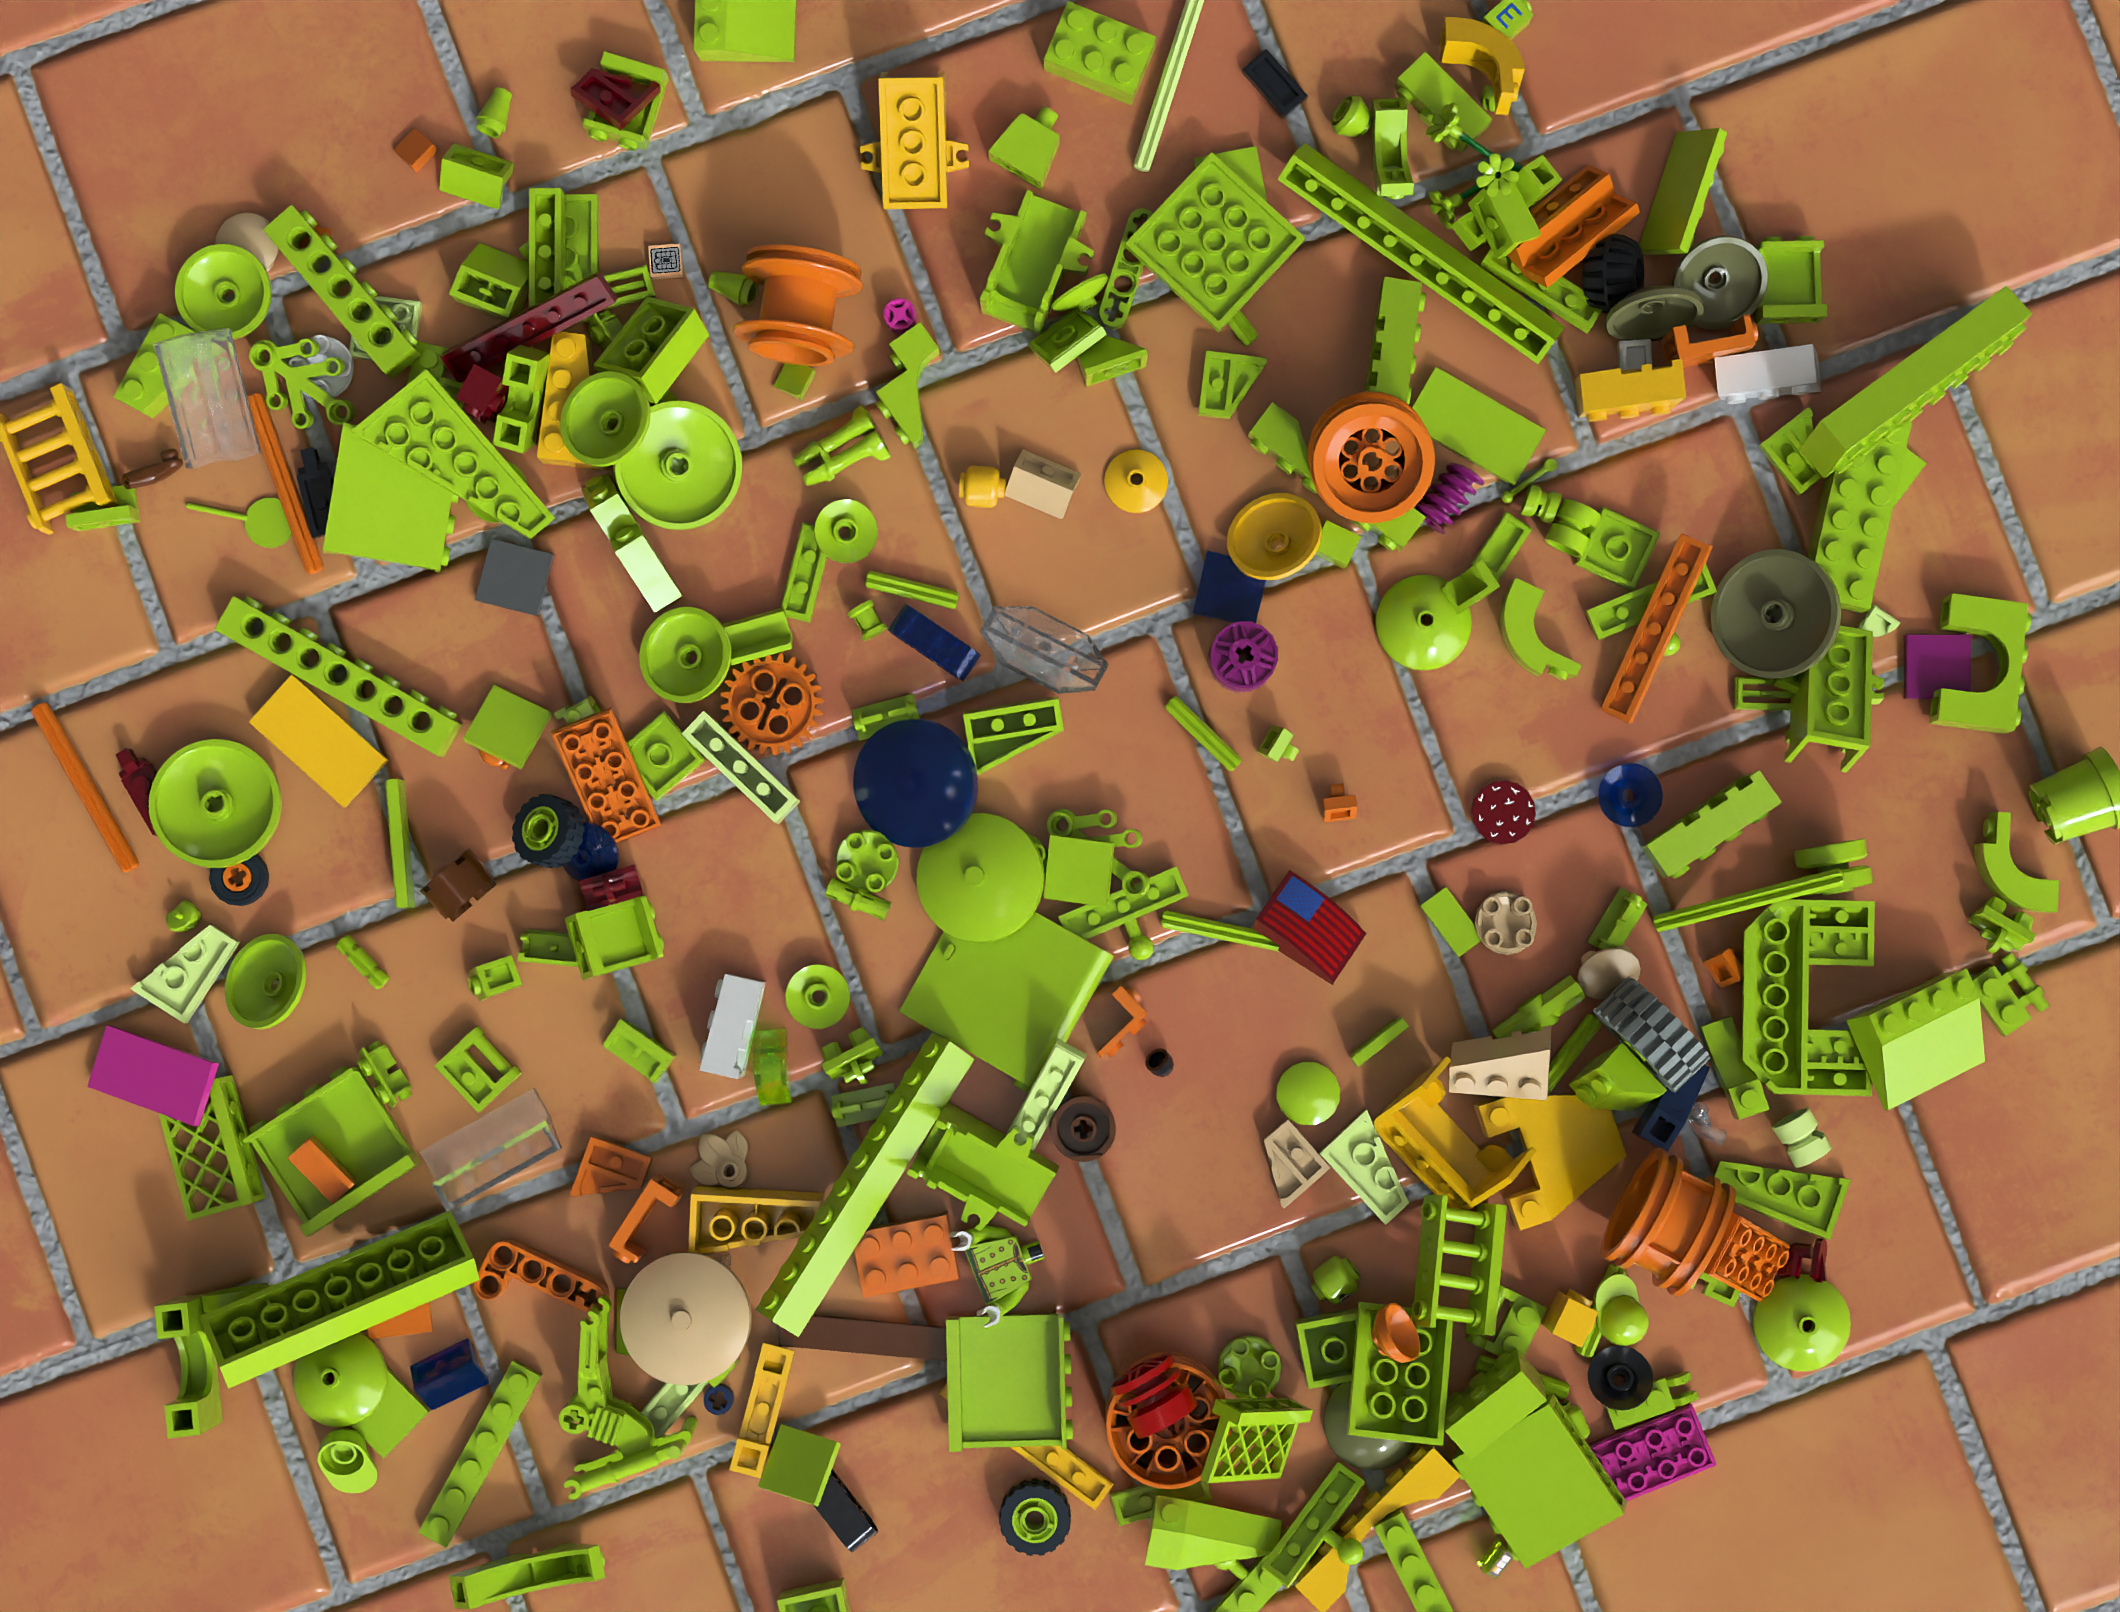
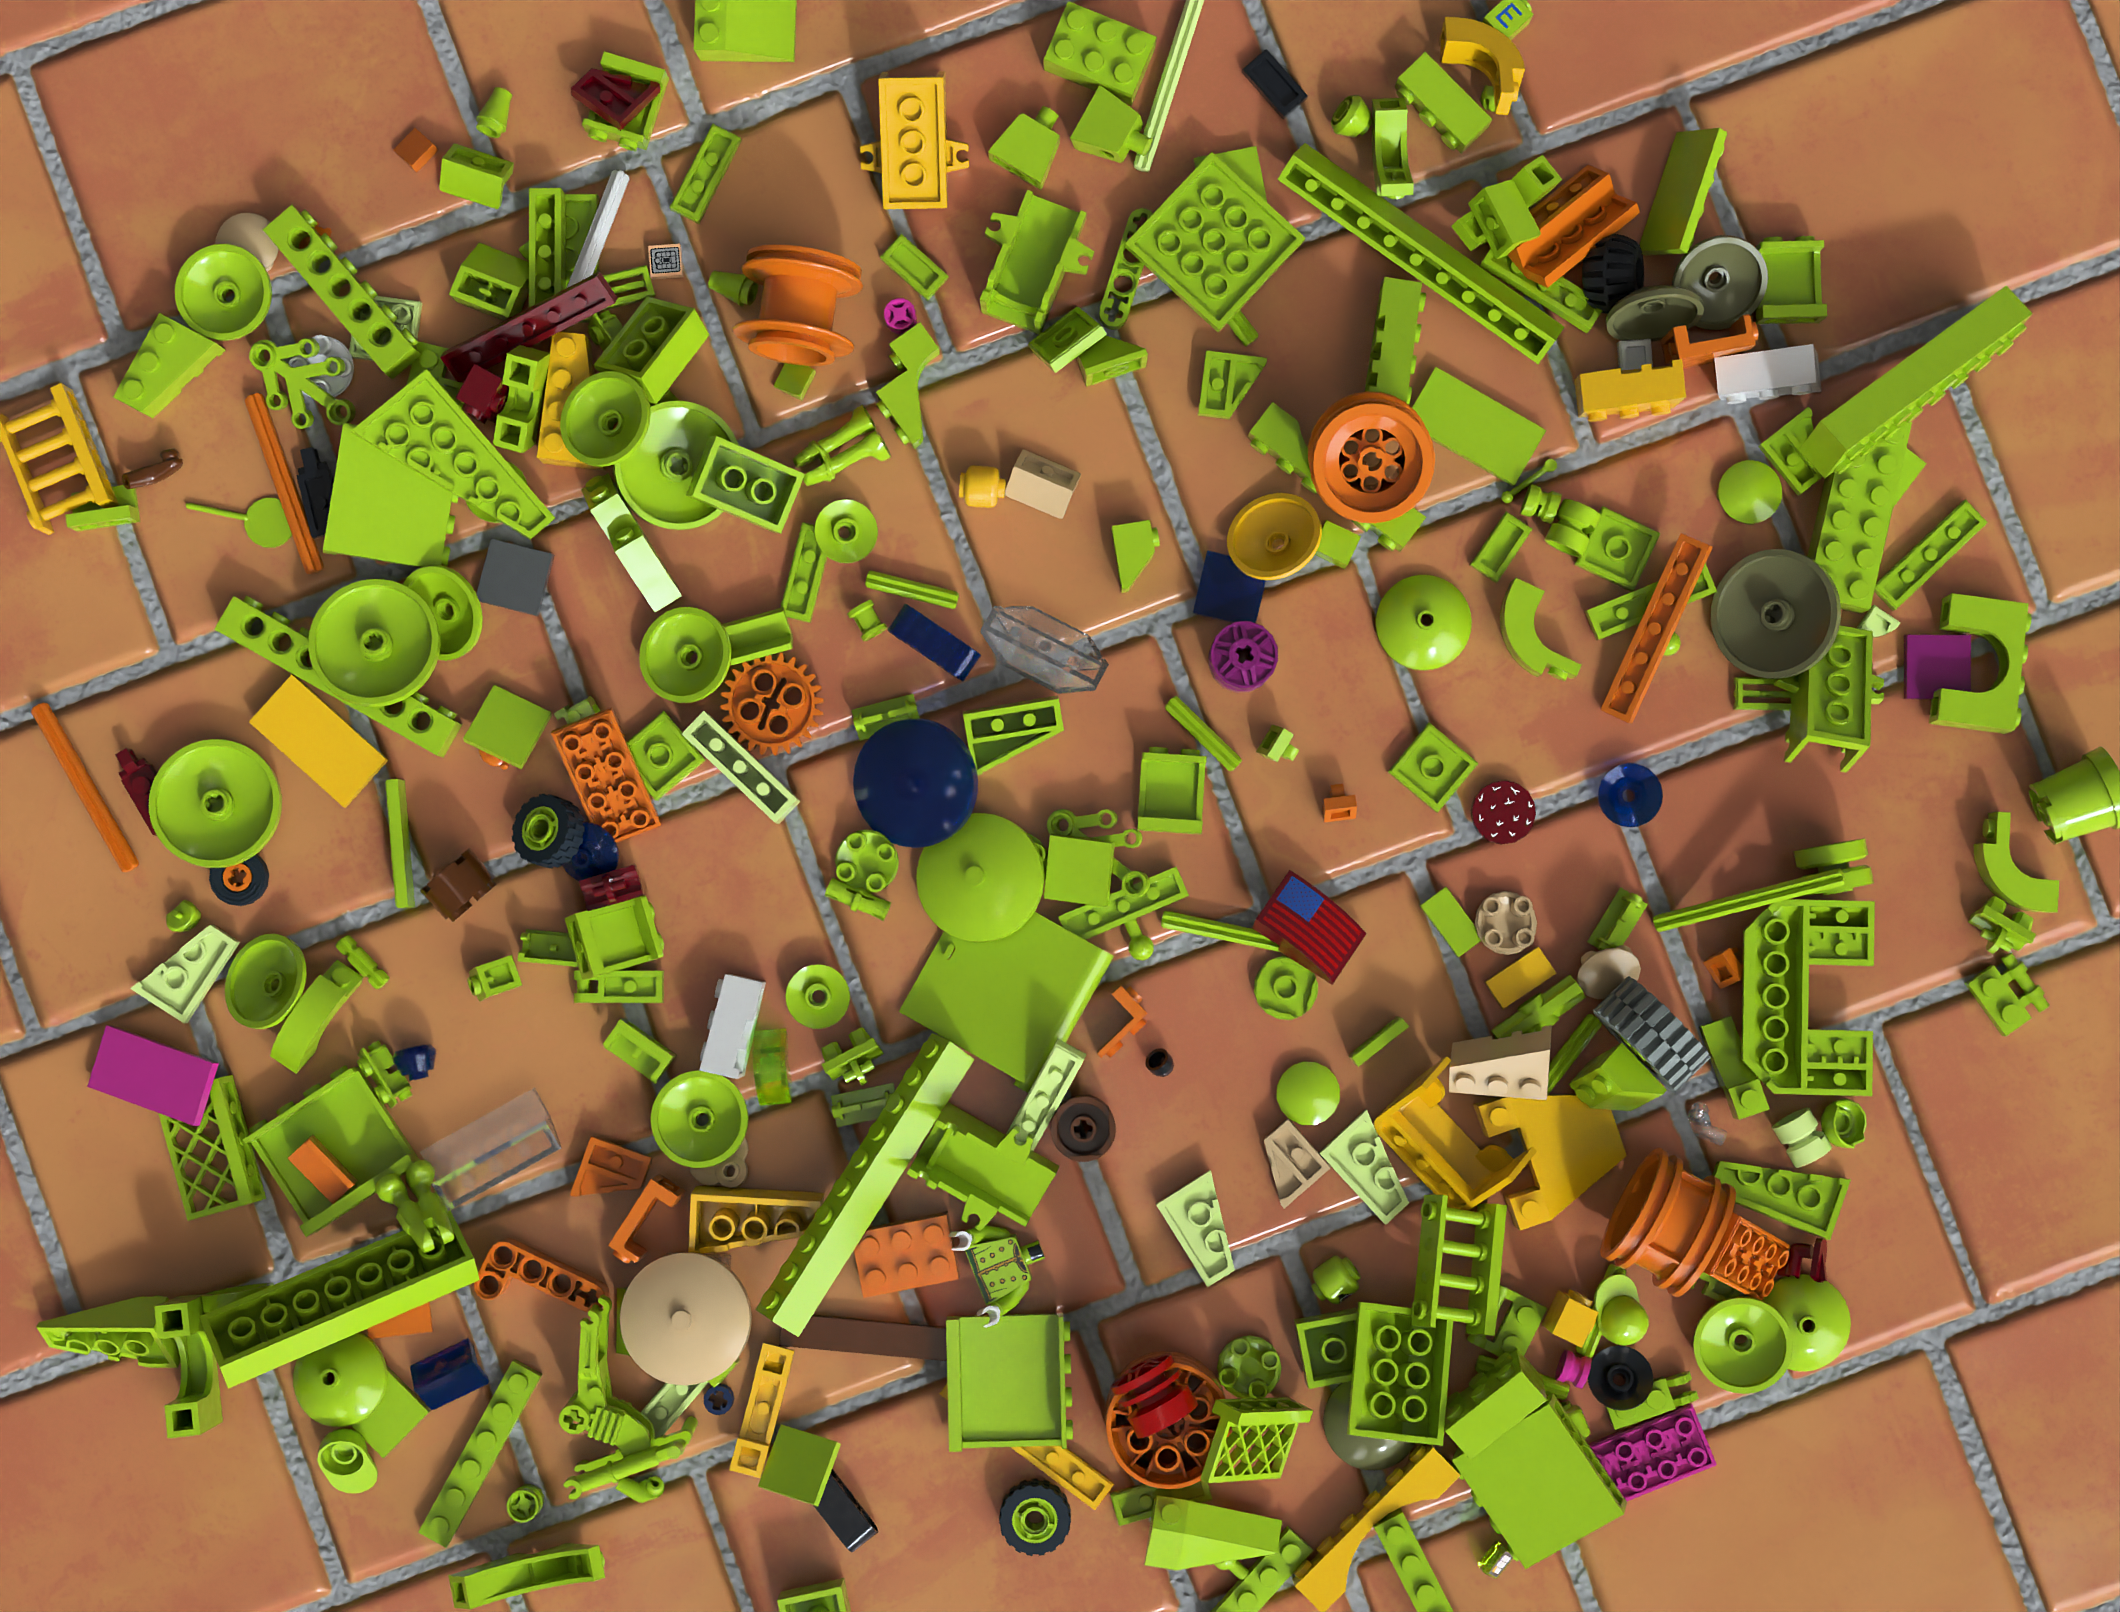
clear slope [154,328,261,469] -> none
lime plate [434,1026,522,1113] -> none
lime dish [1051,273,1108,313] -> none
yellow dish [1104,449,1168,513] -> none
lime plate [1261,1462,1365,1589] -> none
orange piece [1371,1303,1420,1363] -> none
magenta piece [1415,462,1484,534] -> none
lime plant [1426,102,1522,229] -> none
lime panel [1441,560,1500,614] -> none
dark blue slope [1632,1064,1710,1152] -> none
lime wedge [1640,770,1782,879] -> none
lime slope [1846,968,1985,1111] -> none
none -> lime wedge [36,1295,180,1368]
none -> lime arch [270,960,363,1074]
none -> lime dish [308,579,441,707]
none -> lime piece [375,1160,454,1253]
none -> clear blue cone [392,1044,437,1081]
none -> lime dish [402,565,483,661]
none -> lime wheel [506,1484,545,1523]
none -> white axle [567,170,630,288]
none -> lime plate [574,970,664,1003]
none -> lime arm [615,1476,665,1503]
none -> lime dish [651,1070,748,1168]
none -> lime tile [669,123,742,224]
none -> lime brick [686,436,805,534]
none -> lime tile [880,234,949,301]
none -> lime torso [1070,85,1152,163]
none -> lime slope [1111,520,1160,593]
none -> lime panel [1137,747,1207,835]
none -> yellowish green wing [1156,1170,1235,1287]
none -> lime tile [1254,956,1318,1020]
none -> lime tile [1388,723,1479,813]
none -> yellow tile [1484,946,1557,1009]
none -> dark pink wheel [1555,1349,1592,1389]
none -> lime dish [1693,1296,1793,1394]
none -> lime dish [1716,460,1782,525]
none -> lime hair [1821,1099,1867,1148]
none -> lime tile [1874,500,1988,611]

